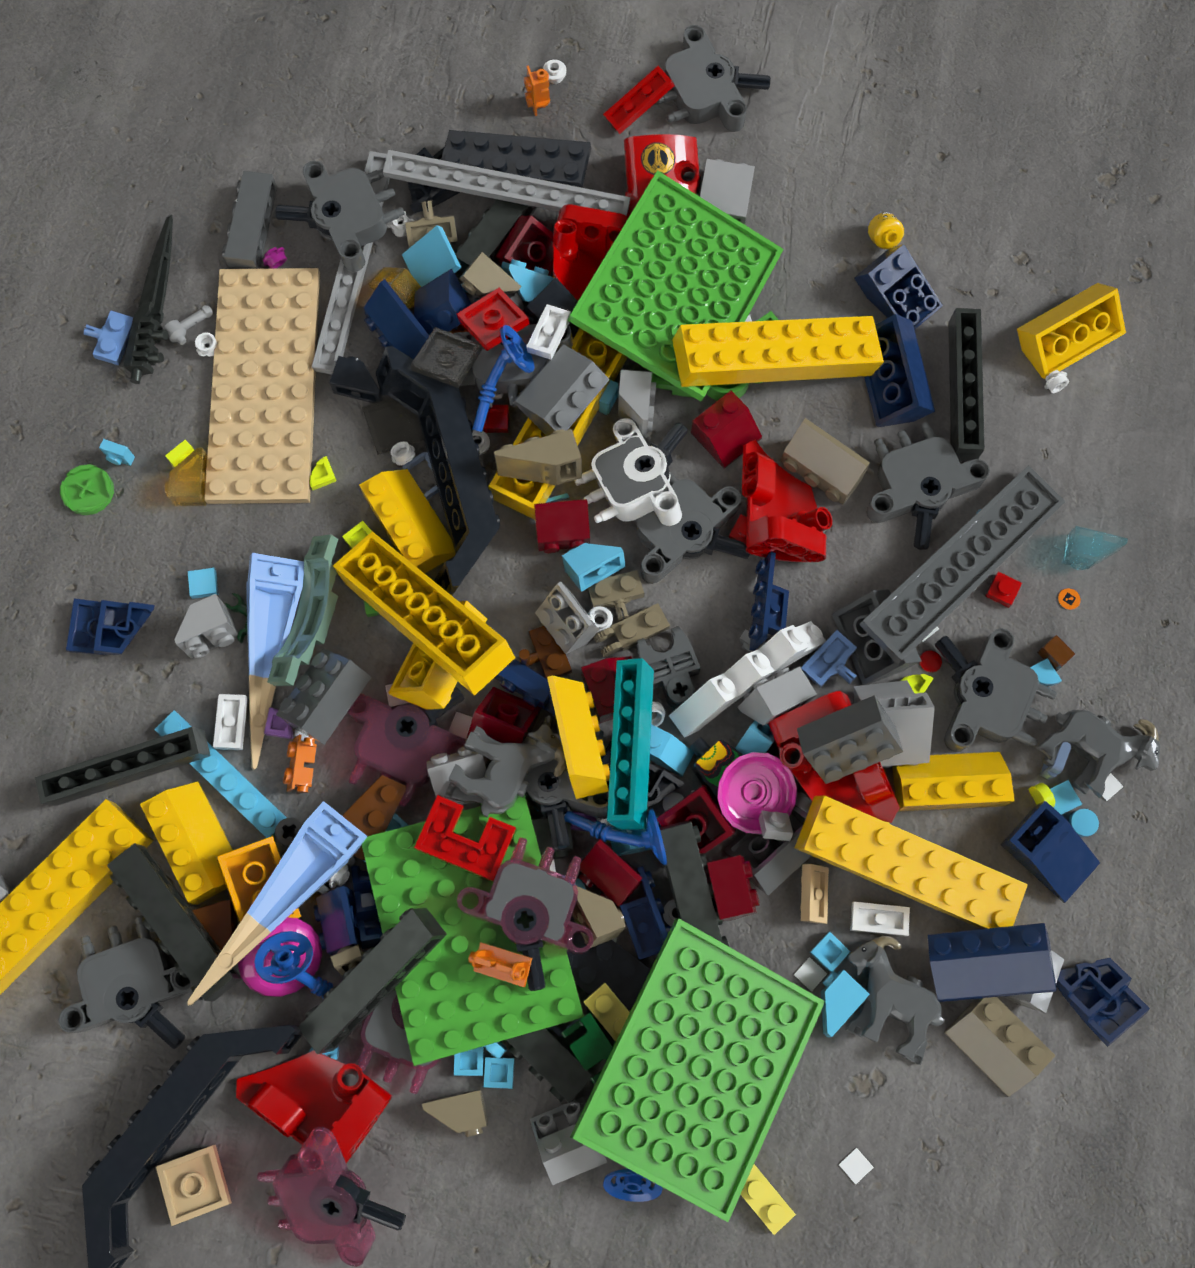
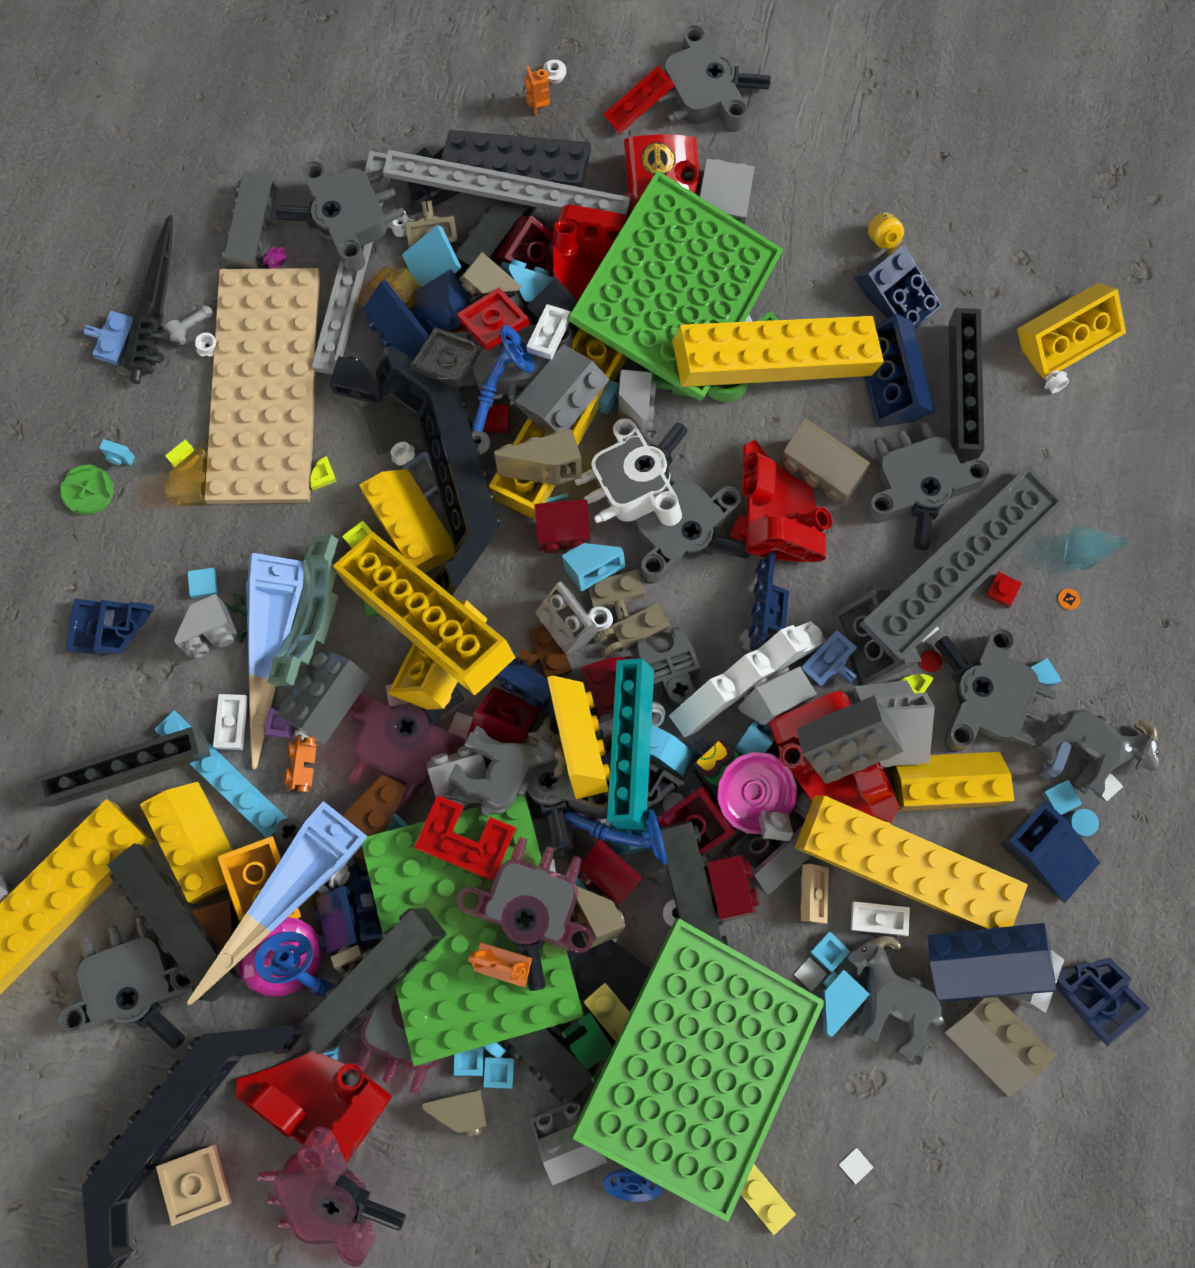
dark blue bracket [620,866,671,960] -> none
dark red slope [691,390,762,469] -> none
neon yellow tile [1028,783,1055,807] -> none
reddish brown slope [1037,635,1075,671] -> none

